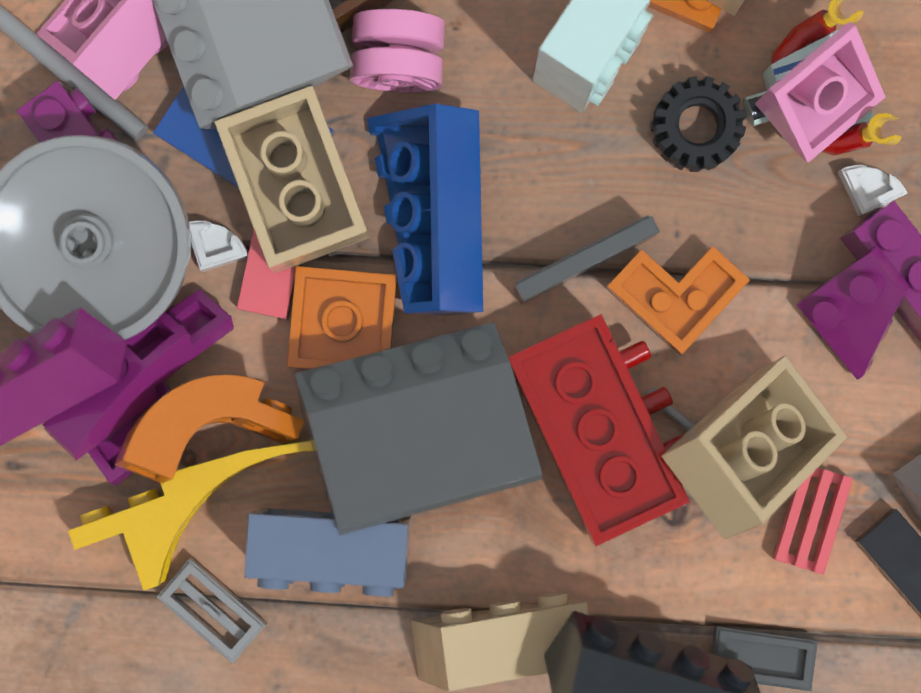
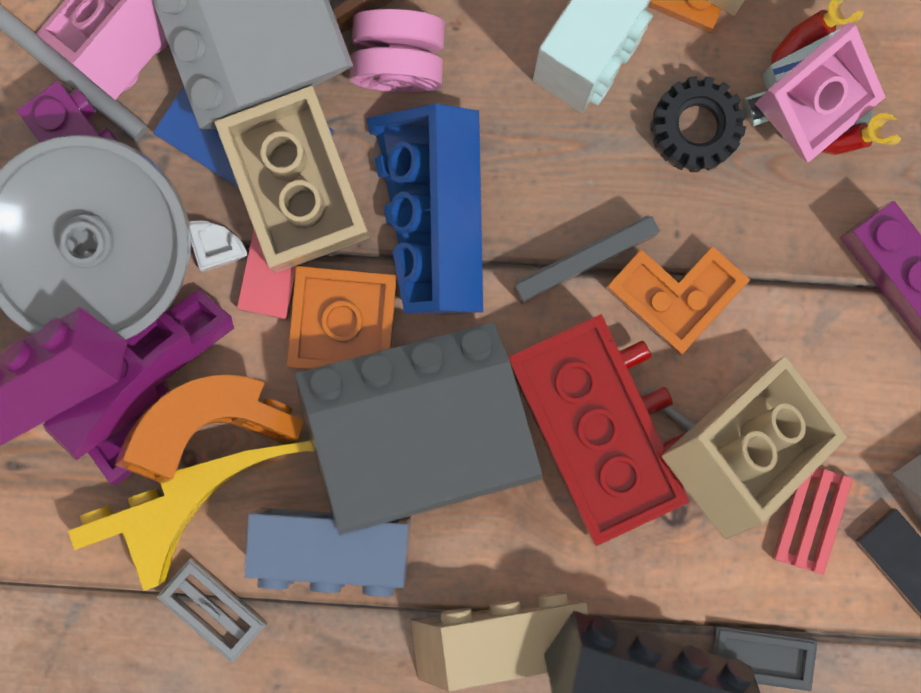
magenta wing [797,246,910,380] -> none
white tile [837,165,908,217] -> none

